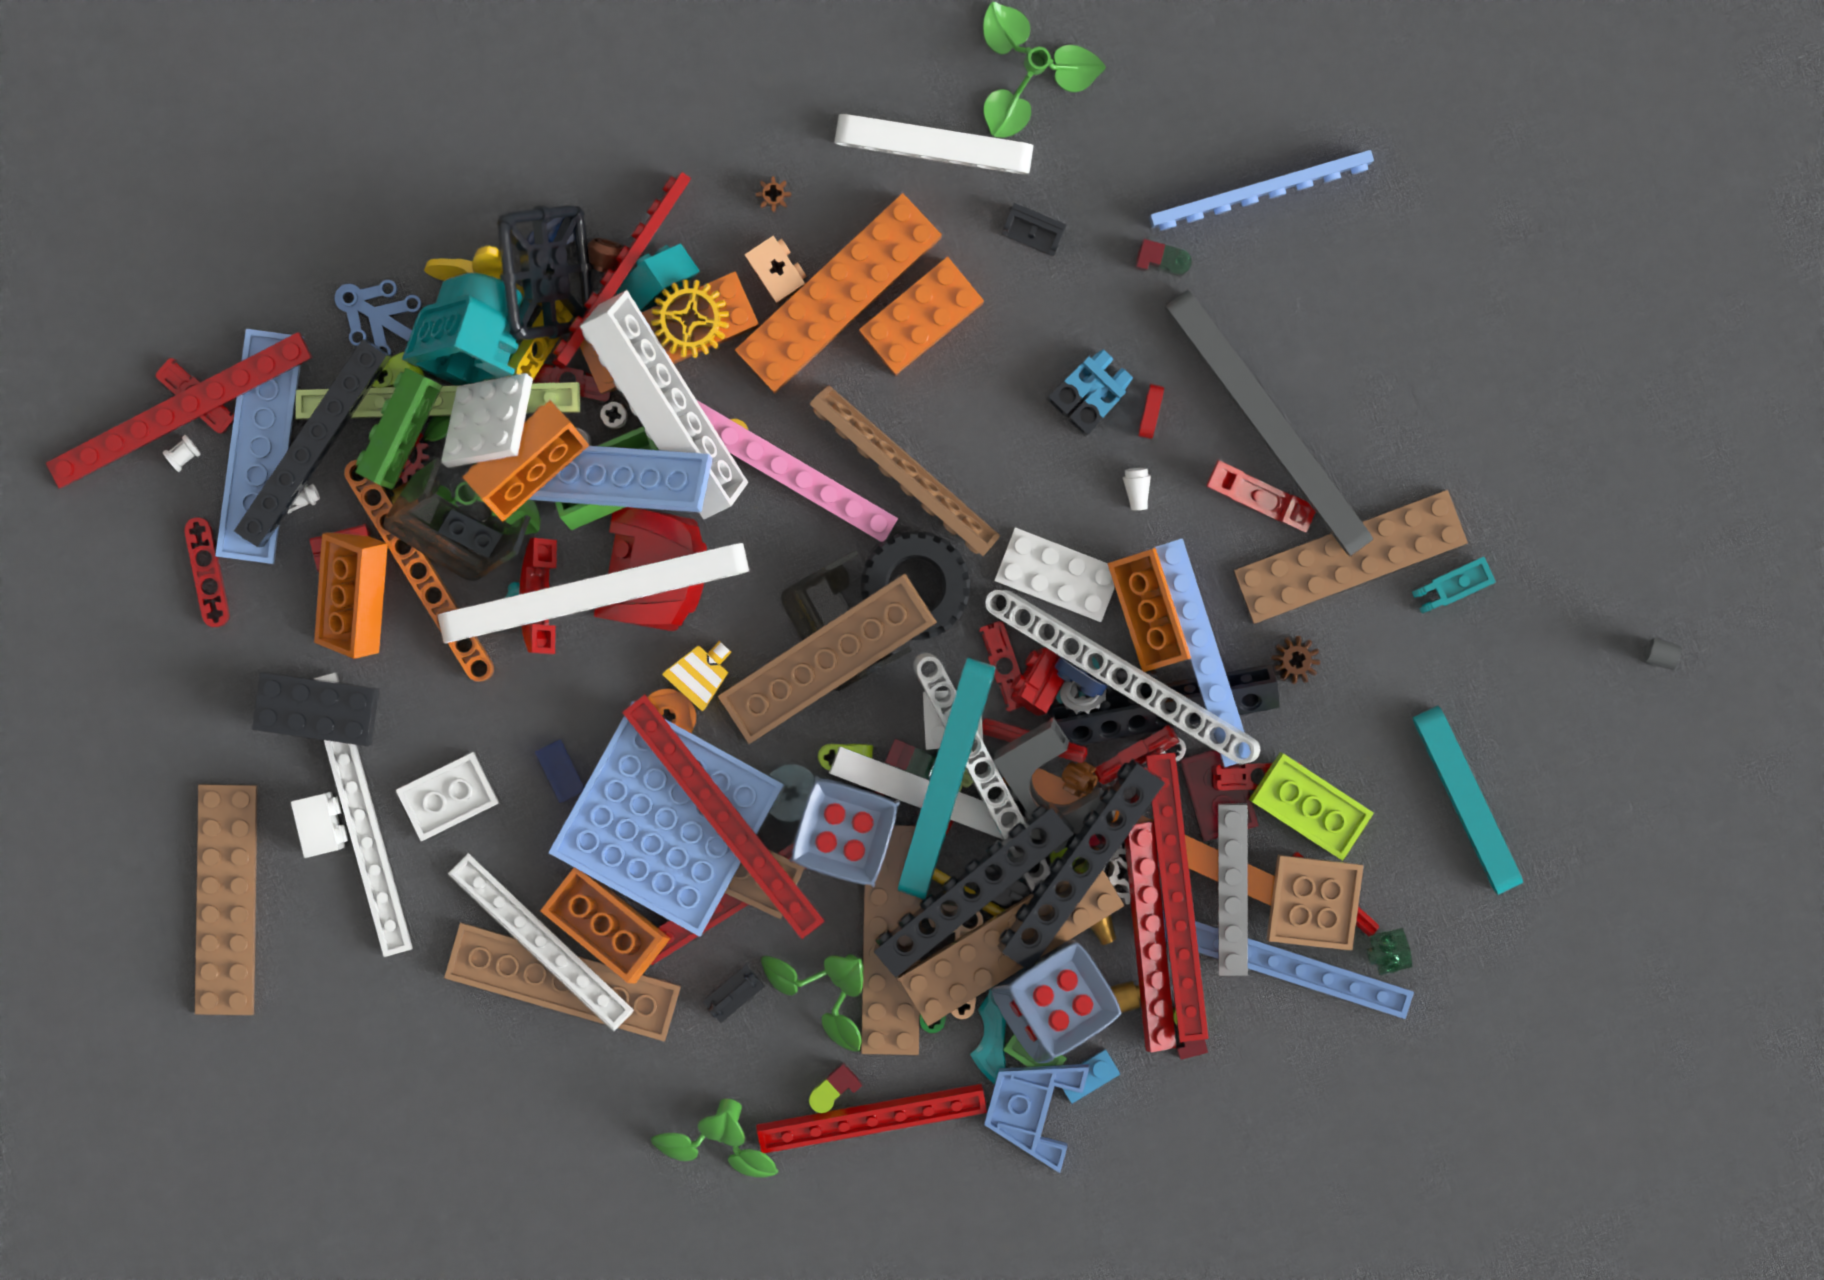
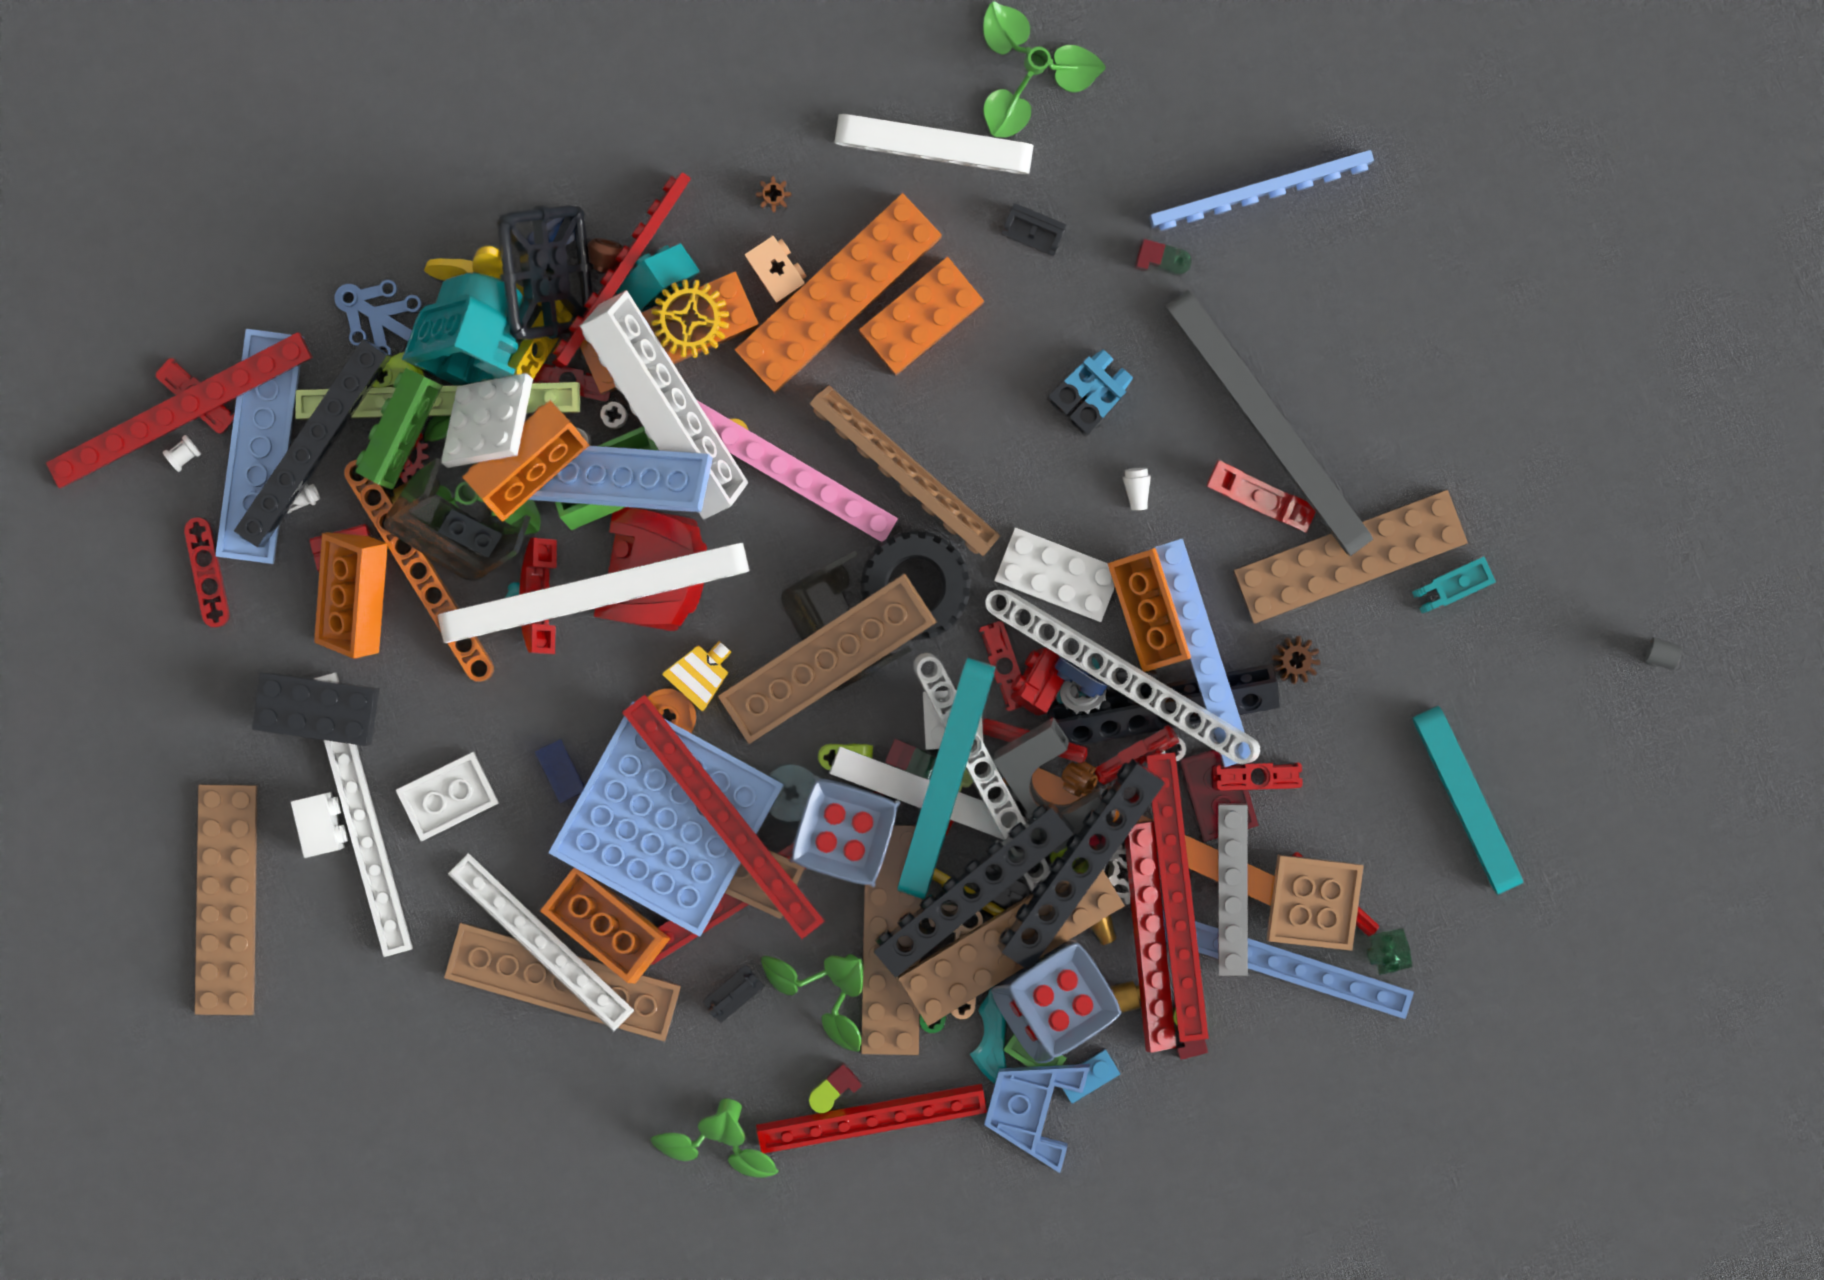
red beam [1138,383,1164,439] -> none
lime plate [1249,752,1374,861] -> none

